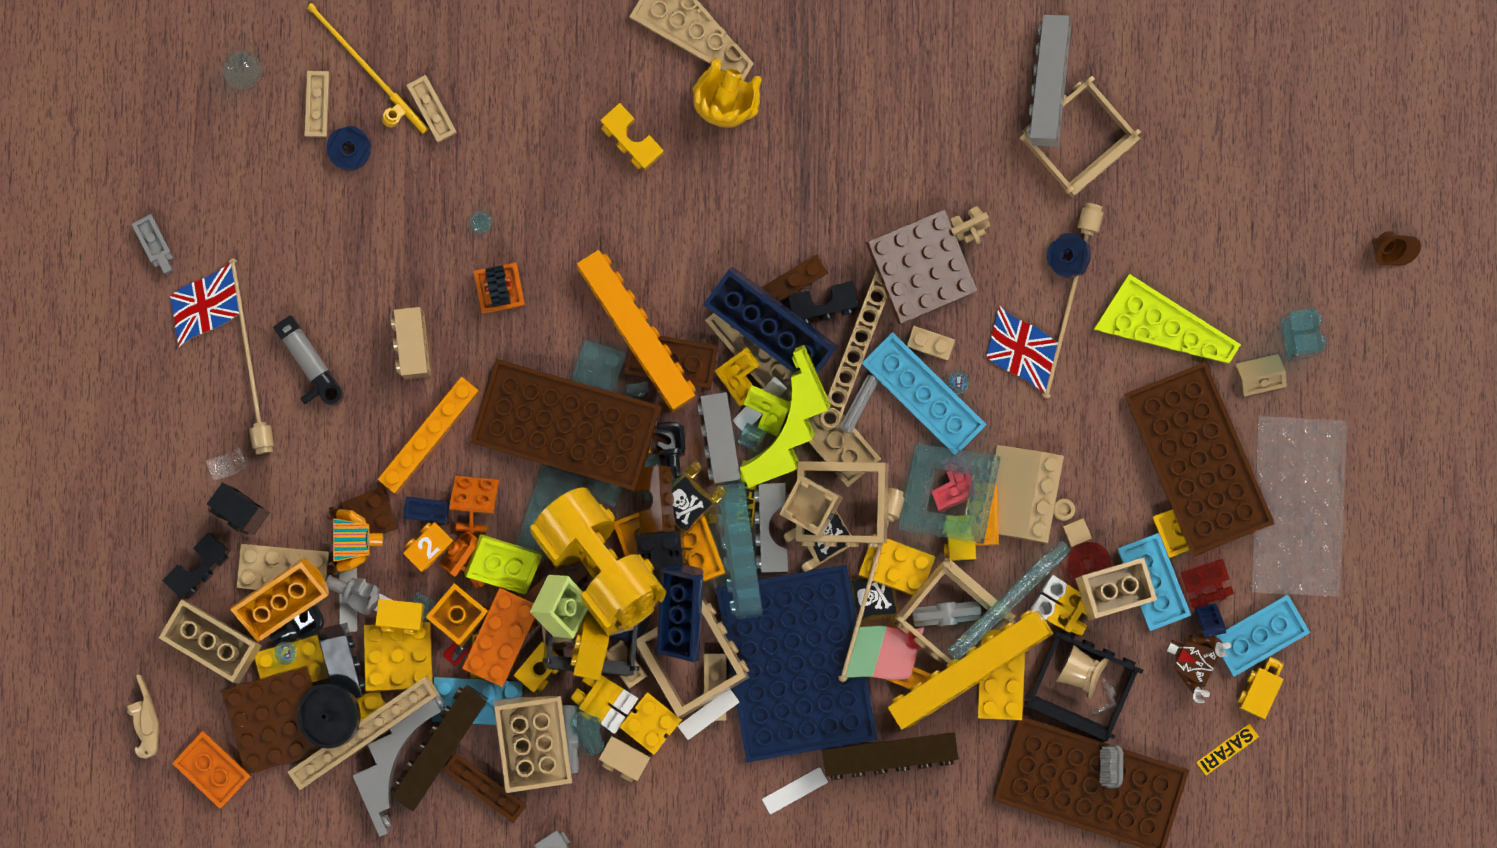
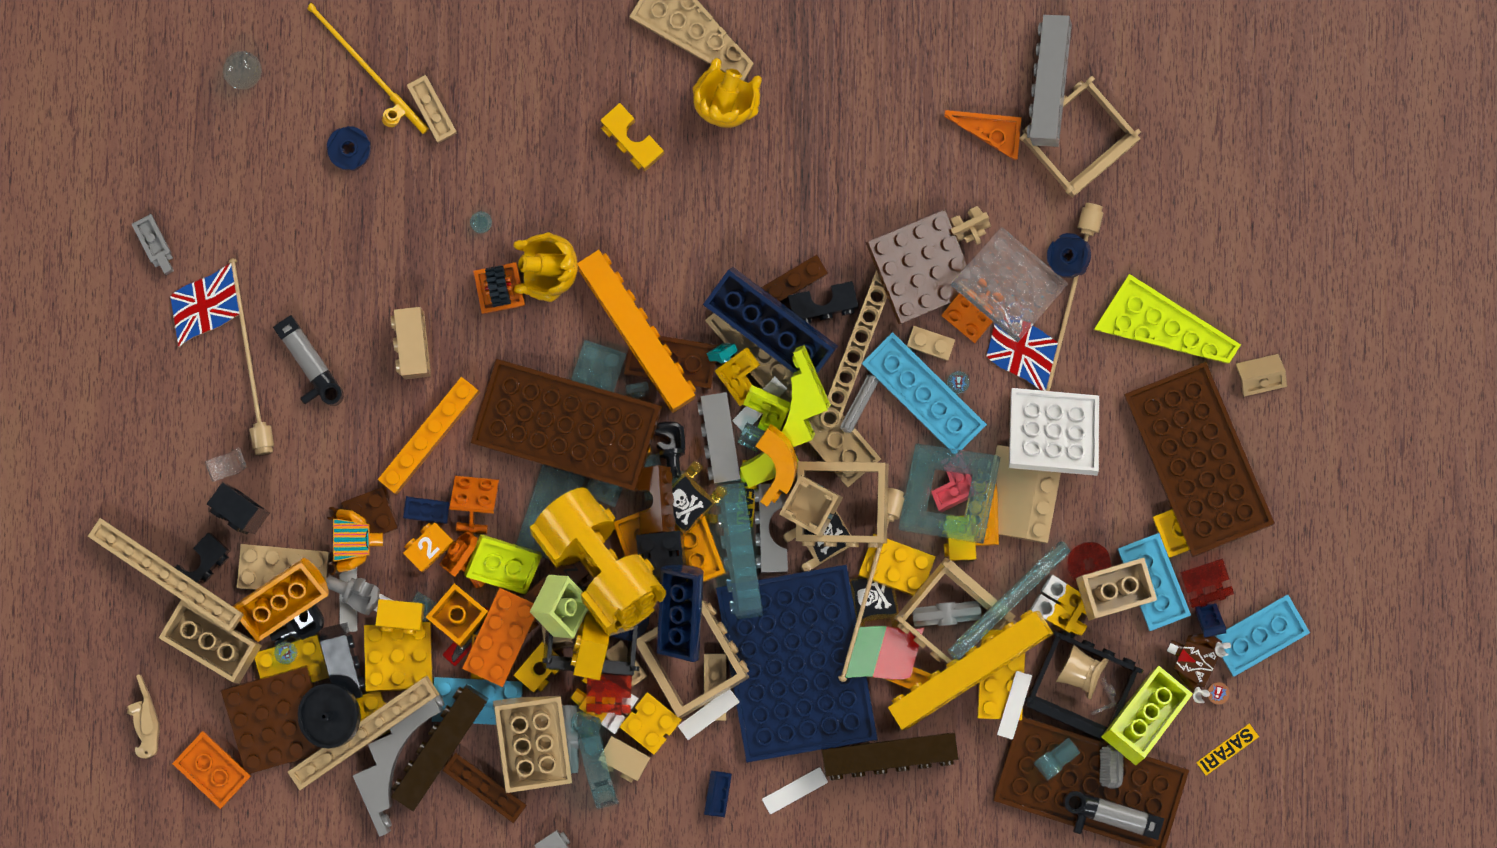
tan plate [305,71,330,138] -> none
tan tile [1053,499,1075,521] -> none
tan tile [1063,518,1092,547] -> none
yellow brick [1237,656,1284,719] -> none
clear plate [1251,416,1347,597] -> none
clear light blue piece [1280,307,1326,362] -> none
reddish brown piece [1372,231,1421,266] -> none
none -> tan plate [88,518,244,633]
none -> yellow piece [513,232,578,302]
none -> clear light blue arch [578,734,619,809]
none -> clear red plate [586,675,632,716]
none -> dark blue plate [704,770,732,817]
none -> teal plate [706,343,738,363]
none -> light orange arch [756,424,797,506]
none -> orange plate [941,277,1005,343]
none -> orange wing [944,110,1022,160]
none -> clear plate [951,227,1068,342]
none -> white sticker [997,671,1032,740]
none -> white plate [1009,388,1099,476]
none -> clear light blue piece [1034,738,1080,781]
none -> piece [1063,791,1164,840]
none -> neon yellow brick [1101,665,1193,765]
none -> tile [1207,682,1230,705]

